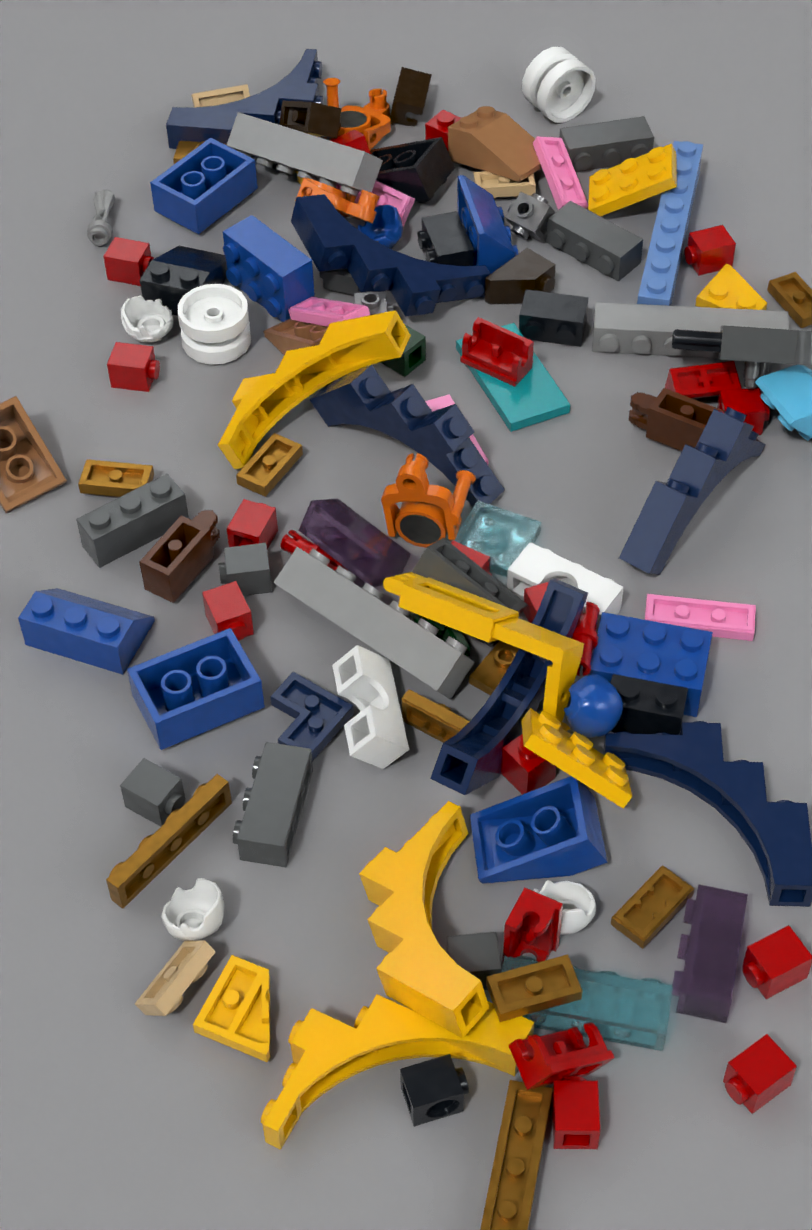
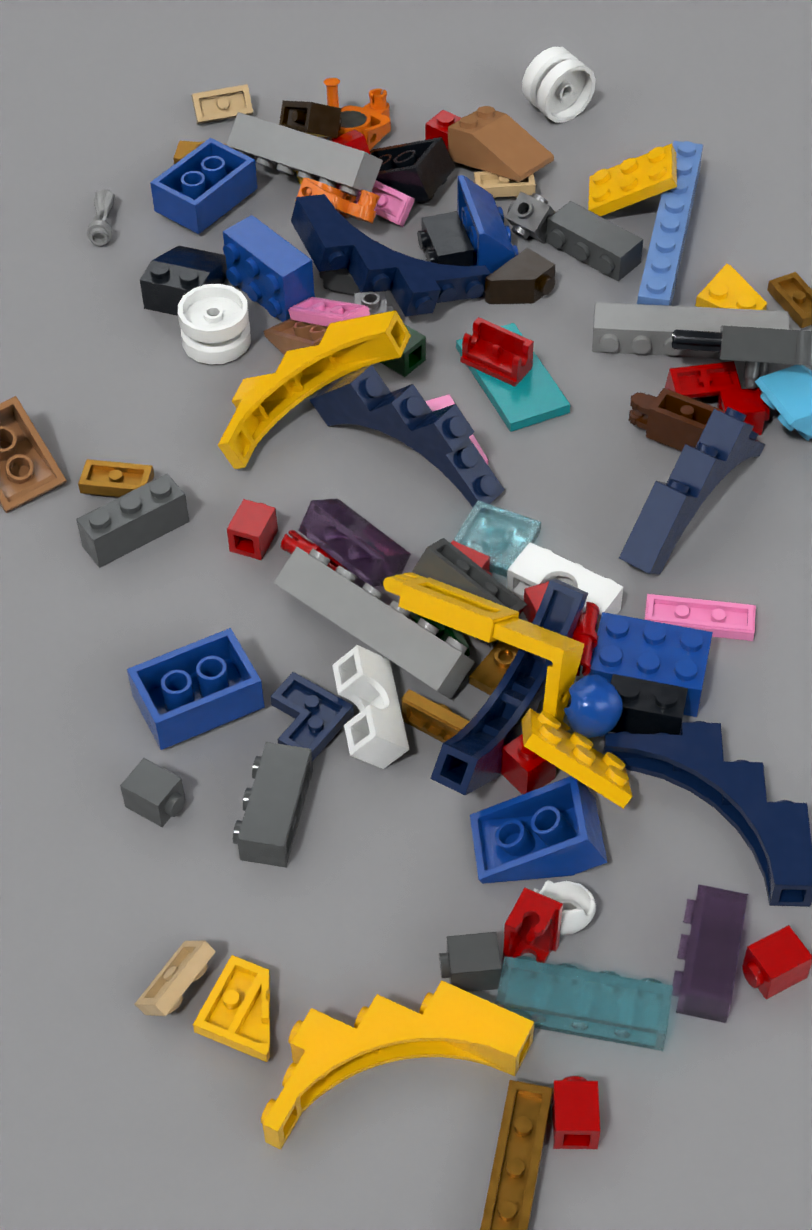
blue slope [18,588,155,675] -> none
red brick [103,237,154,286] -> none
pearl gold plate [106,774,232,909] -> none
red brick [107,342,160,392] -> none
white hair [121,295,173,343] -> none
reddish brown hinge [139,510,220,603] -> none
white hair [161,878,224,941] -> none
dark blue arch [166,49,323,149] -> none
brick [202,581,254,641] -> none
dark grey brick [218,543,272,596] -> none
pearl gold plate [236,433,303,497] -> none
blue hair [358,205,403,249] -> none
yellow arch [359,801,490,1038] -> none
orange piece [381,453,476,548] -> none
dark brown hinge [390,67,432,126] -> none
black brick [400,1054,469,1126] -> none
pearl gold plate [486,954,582,1022] -> none
red hinge [508,1022,615,1090] -> none
black brick [519,289,589,347] -> none
bright pink tile [533,136,588,210] -> none
dark grey brick [559,116,654,172] -> none
pearl gold plate [611,865,695,949] -> none
red brick [684,225,736,276] -> none
red brick [723,1034,797,1114] -> none

